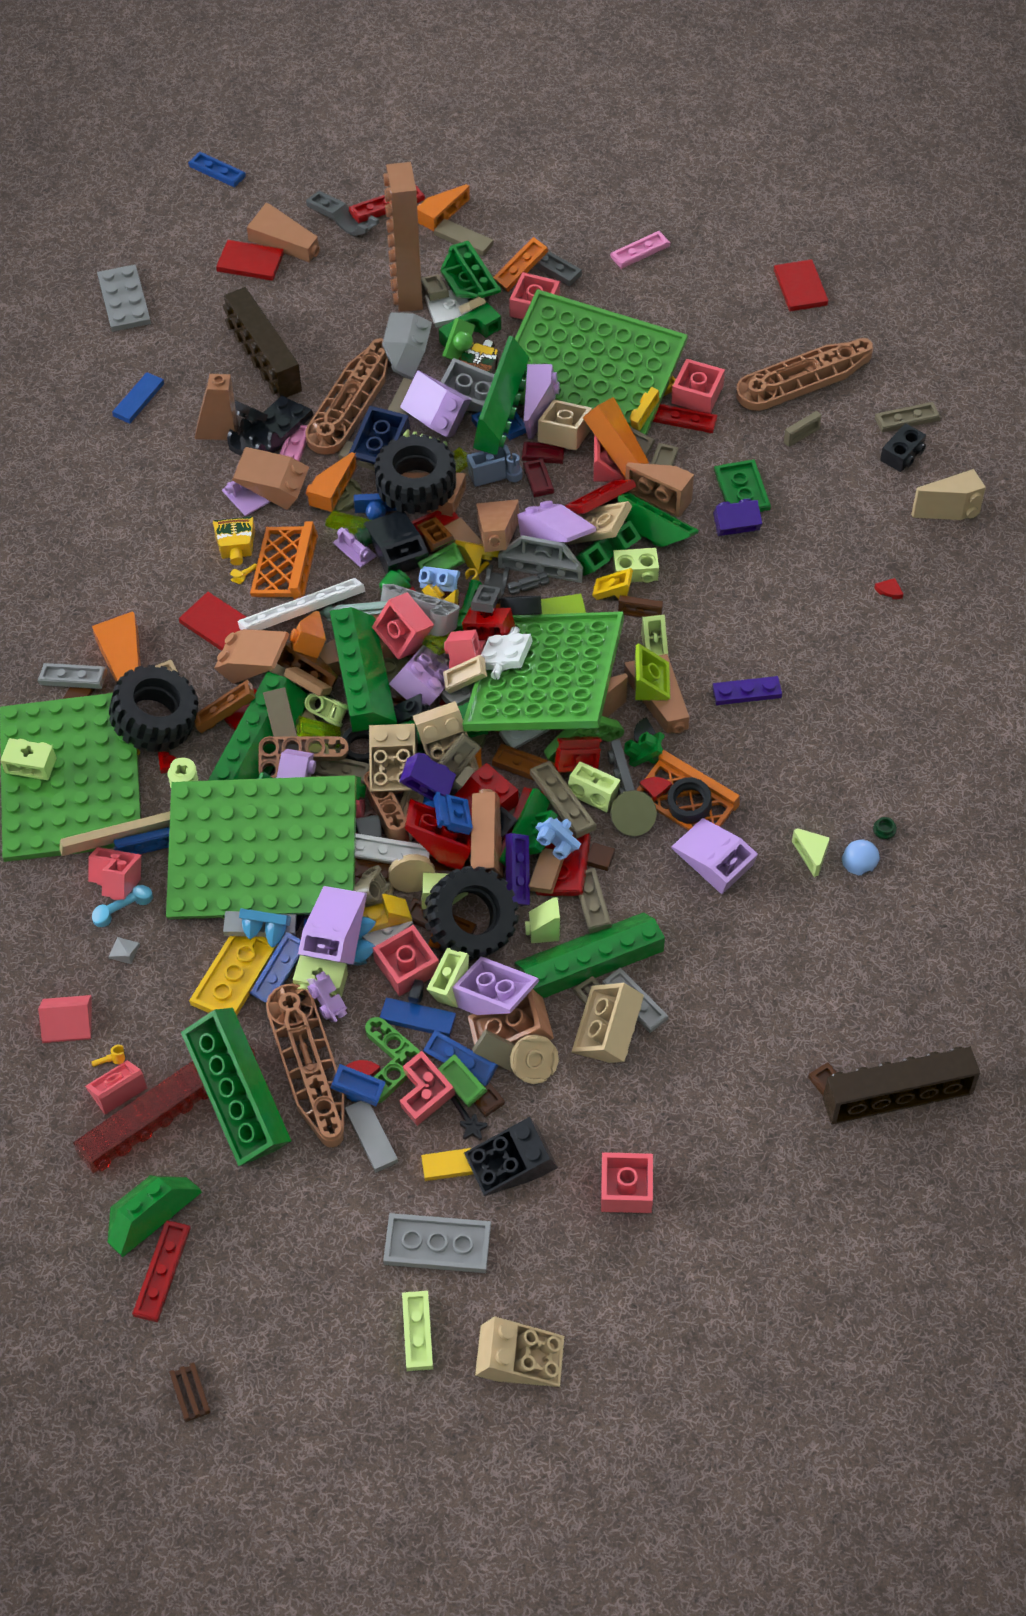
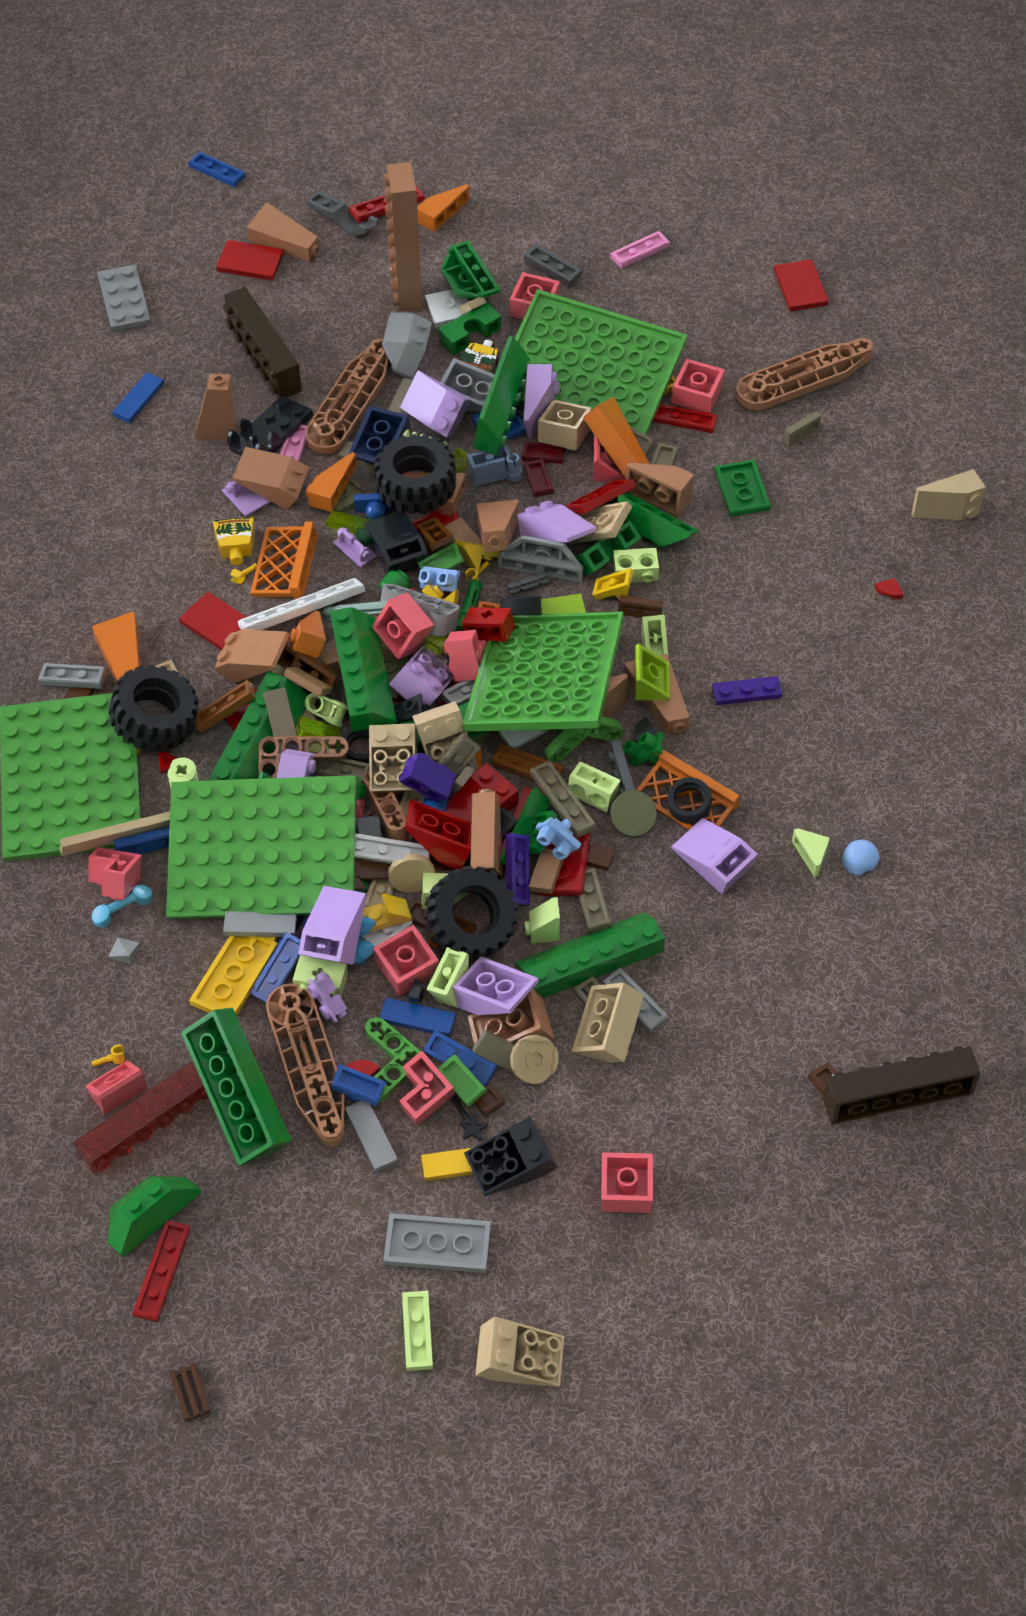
yellowish green brick [0,738,57,780] -> none
coral slope [38,995,92,1043] -> none
black plate [235,400,268,423] -> none
dark azure tile [239,908,291,948] -> none
dark tan piece [353,865,391,905] -> none
dark tan tile [421,274,449,301] -> none
blue plate [433,792,473,835] -> none
dark tan tile [434,219,494,256] -> none
bright green tile [442,318,475,360] -> none
tan tile [443,655,487,693] -> none
dark grey piece [471,564,510,613] -> none
white plate [481,627,533,680] -> none
orange plate [493,237,549,292] -> none
red plate [554,736,602,772] -> none
yellow plate [630,387,660,432] -> none
red tile [640,777,672,801] -> none
dark purple brick [713,499,762,536] -> none
dark green plate [873,817,897,839] -> none
dark tan tile [875,402,940,433] -> none
black brick [880,423,926,472] -> none

